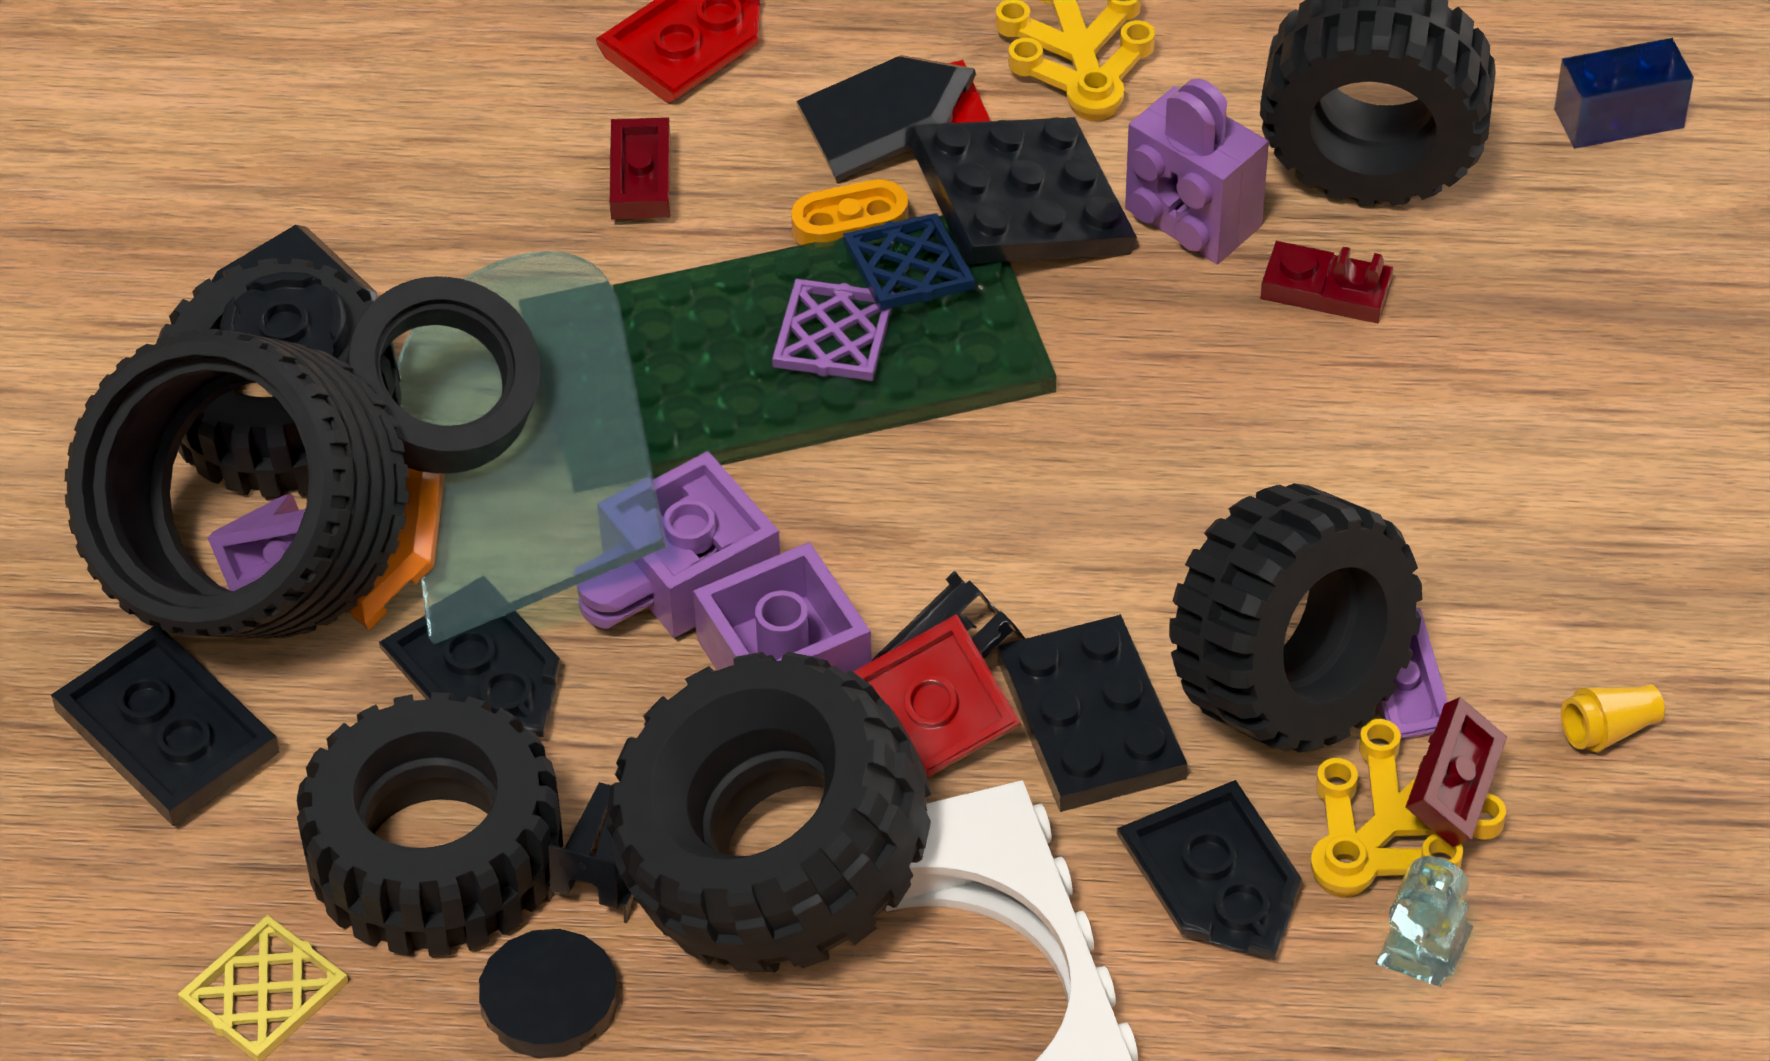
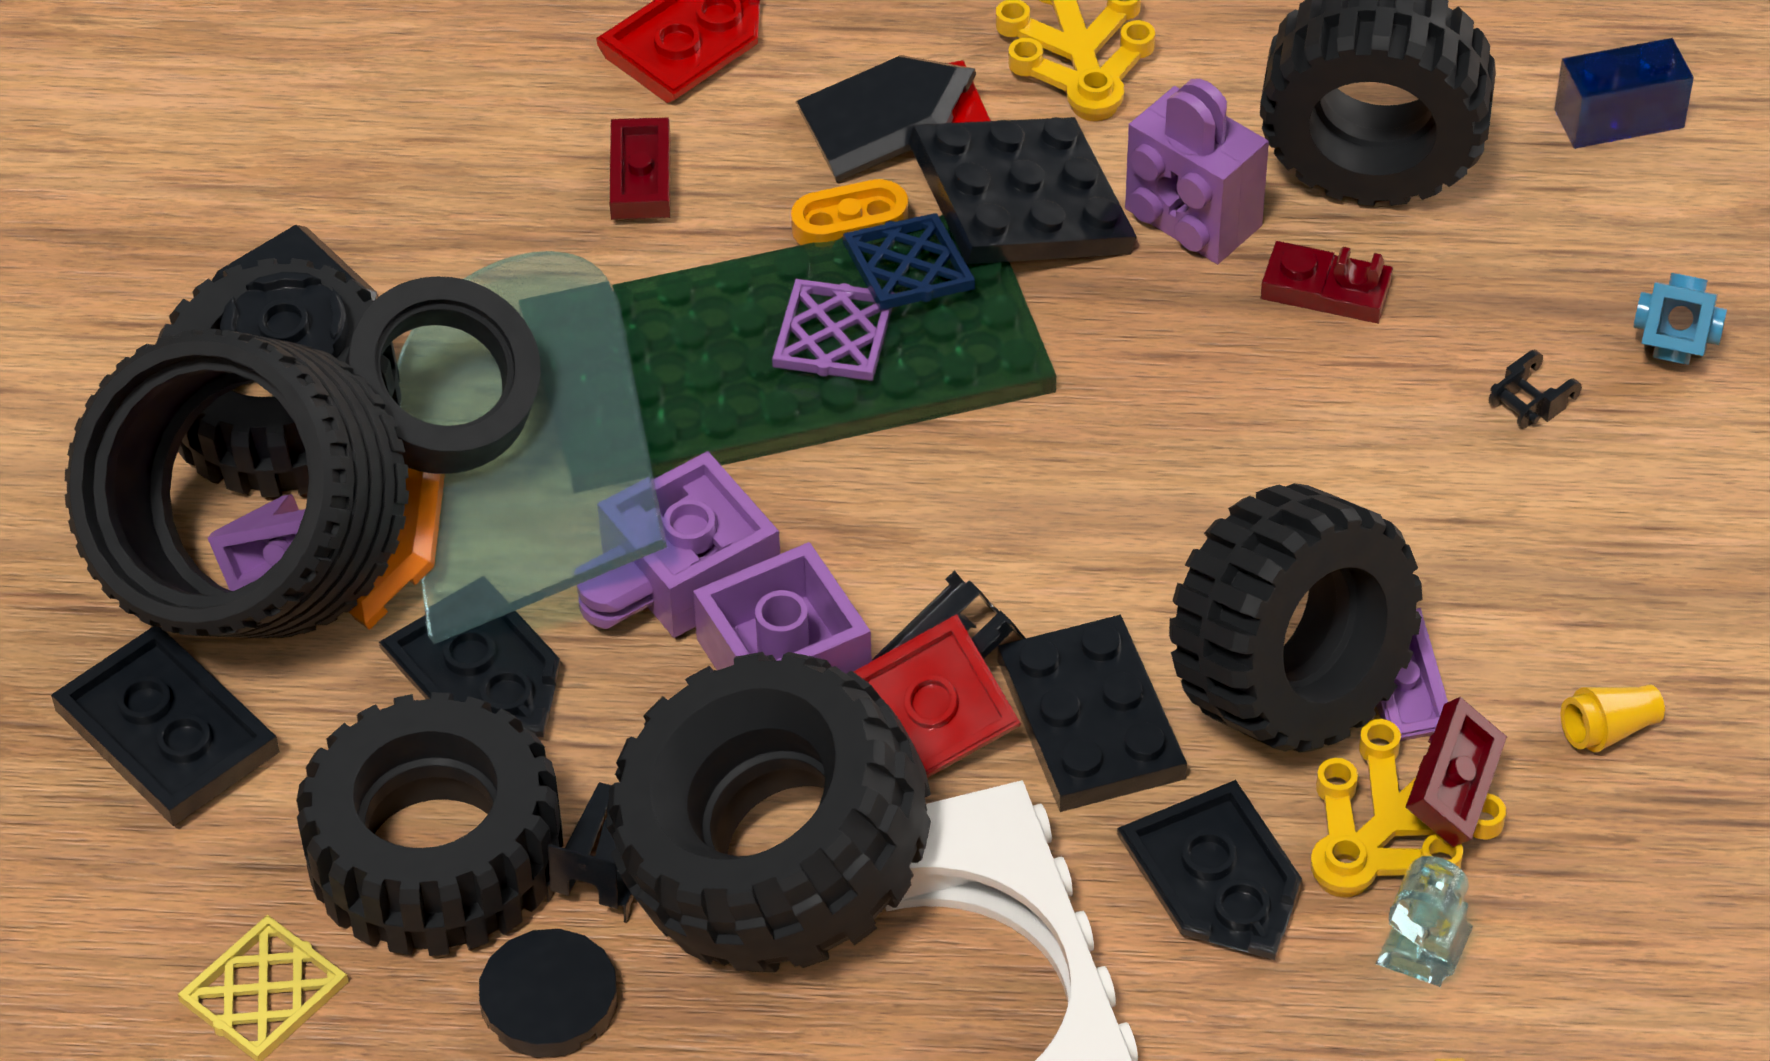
none -> black piece [1489,350,1582,428]
none -> dark azure brick [1633,273,1727,365]

